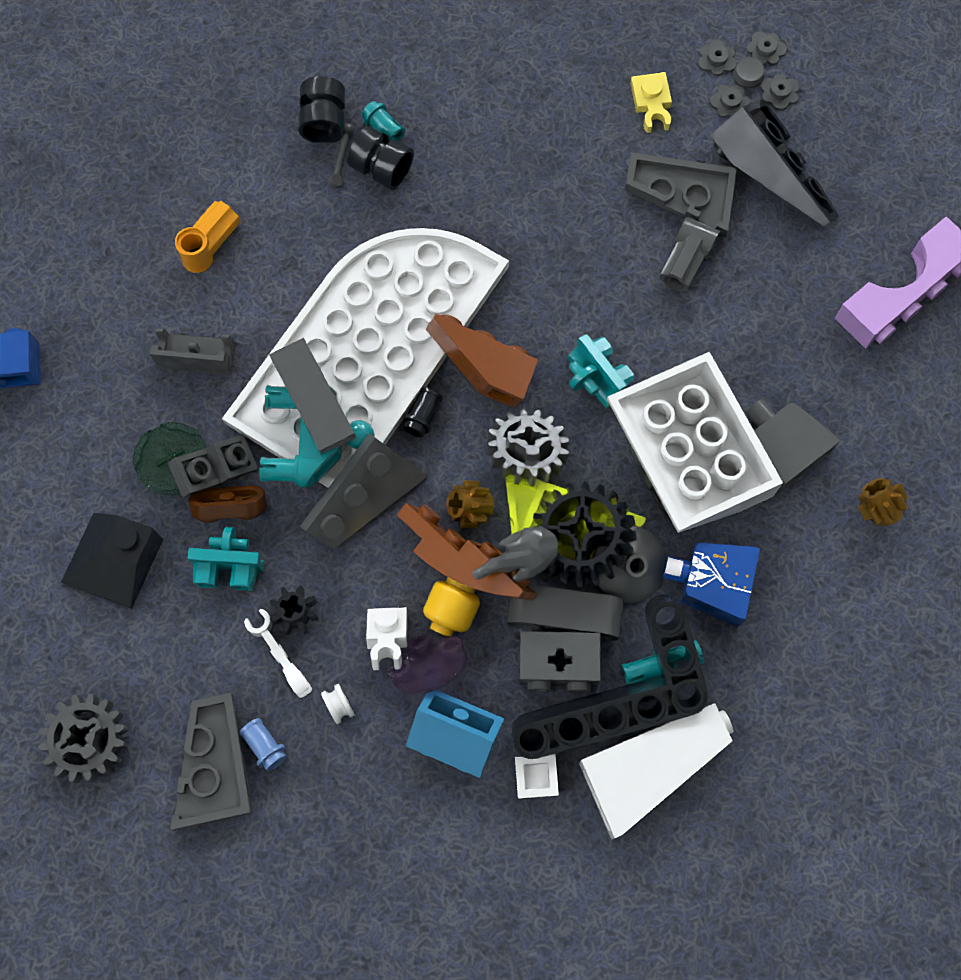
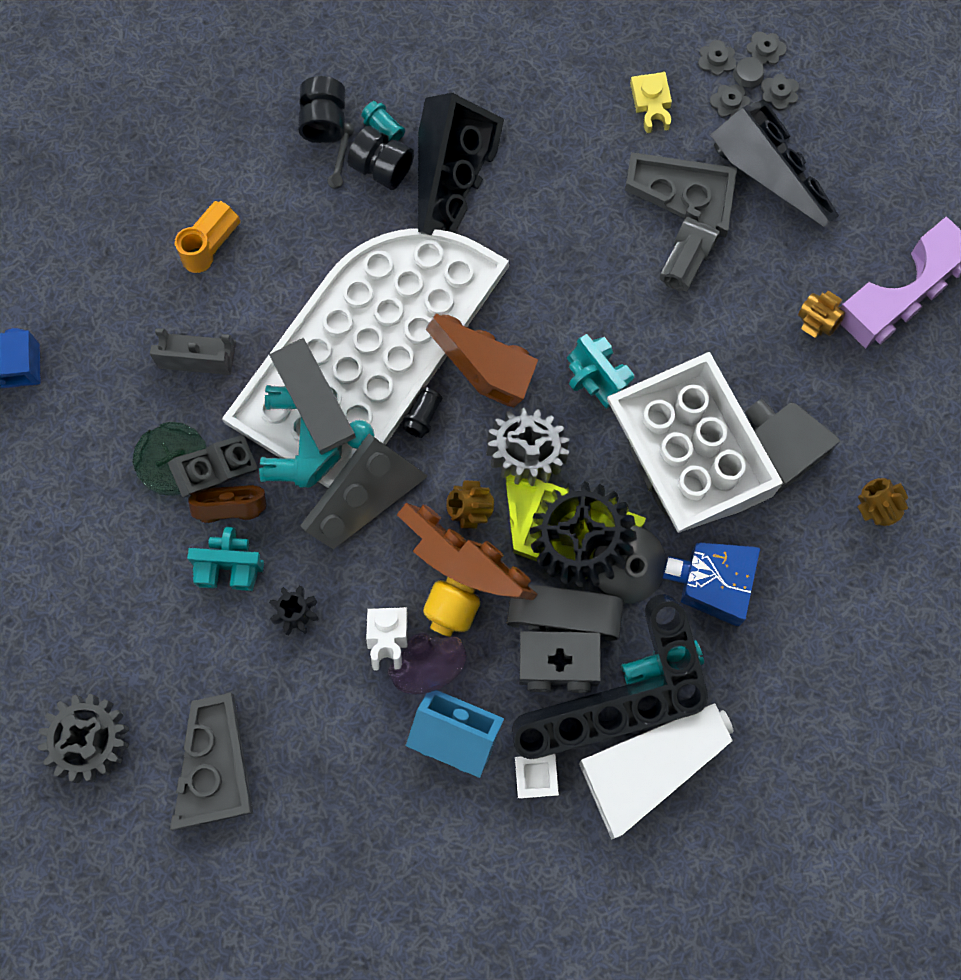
black slope [61,513,163,609] -> none
medium blue pin [239,718,287,772] -> none
white piece [244,609,312,698] -> none
white bush [321,683,355,725] -> none
dark grey piece [472,526,558,581] -> none
none -> black wedge [418,93,504,236]
none -> pearl gold gear [798,291,845,338]

